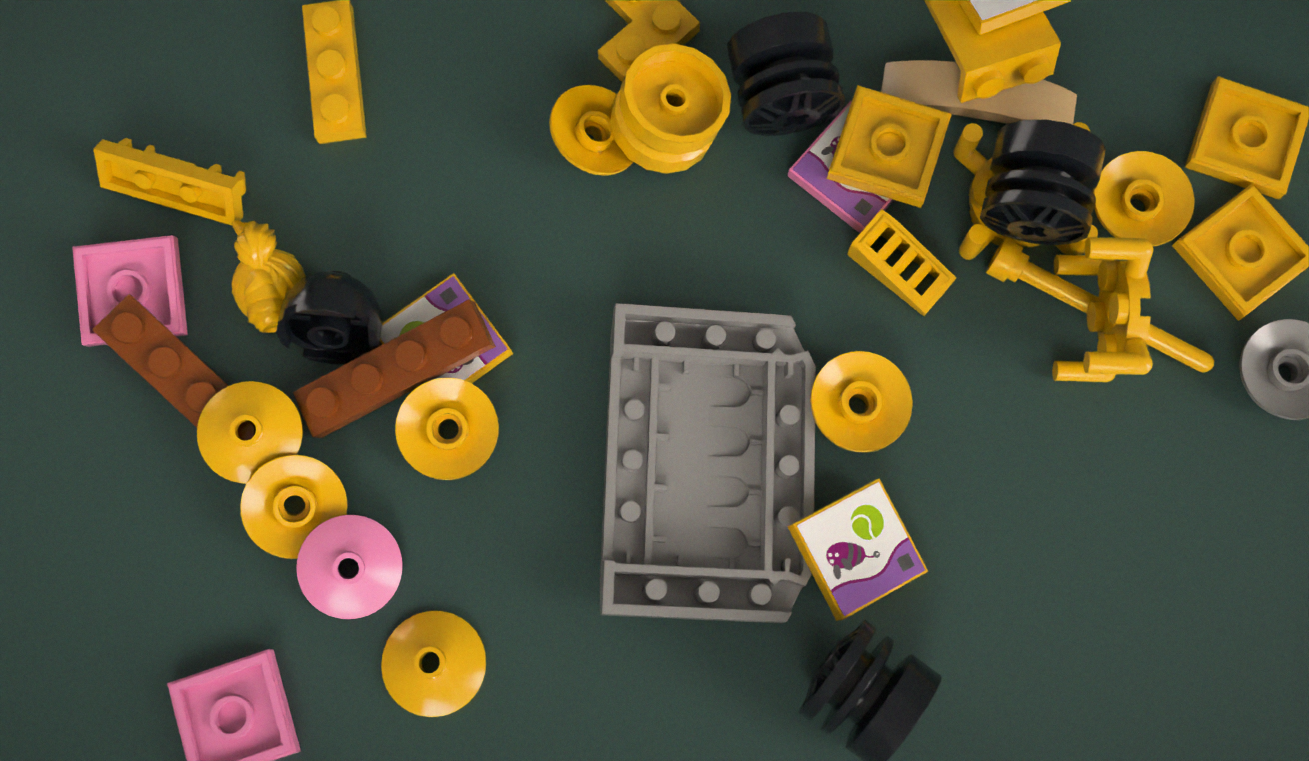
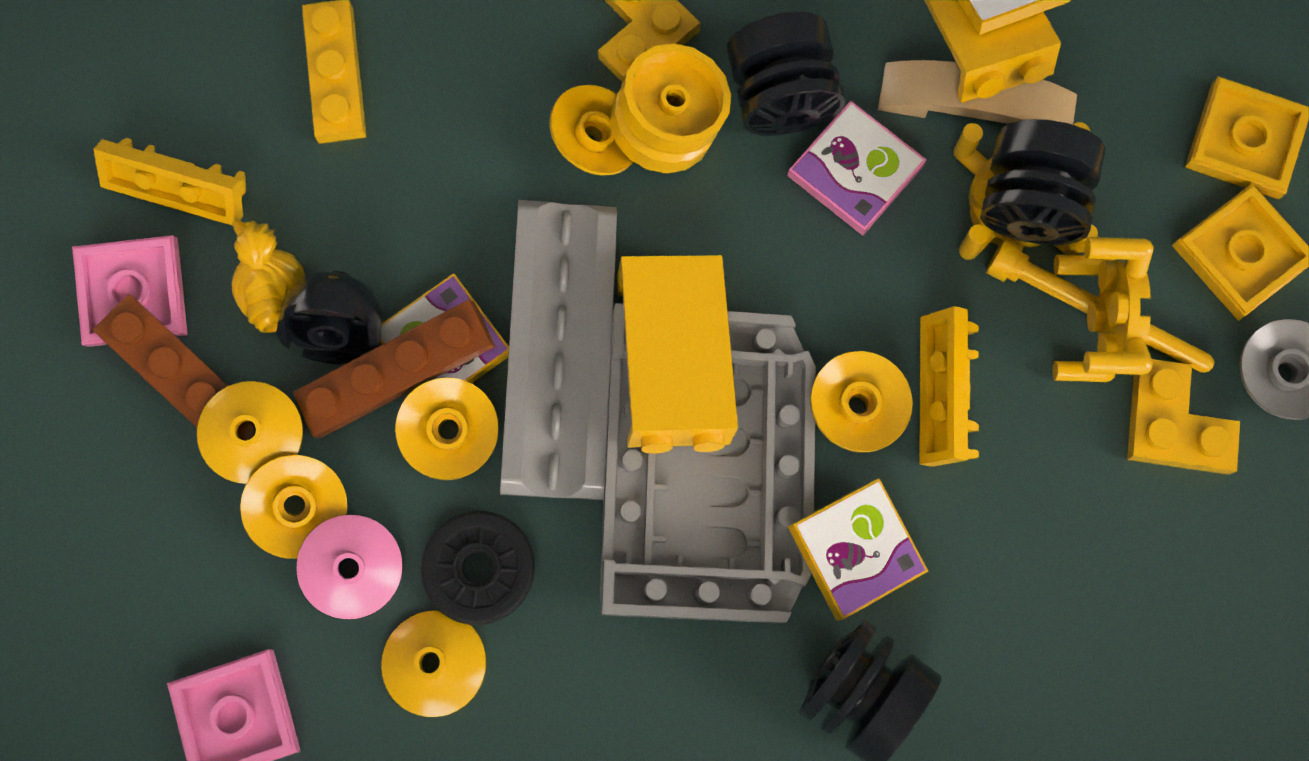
yellow tile [827,85,952,208] -> none
yellow slope [847,209,956,316] -> none
yellow dish [1093,151,1195,246] -> none
none -> black wheel [421,511,535,625]
none -> light grey plate [500,200,617,501]
none -> yellow panel [617,255,738,454]
none -> yellow plate [919,306,979,467]
none -> yellow plate [1127,359,1240,475]

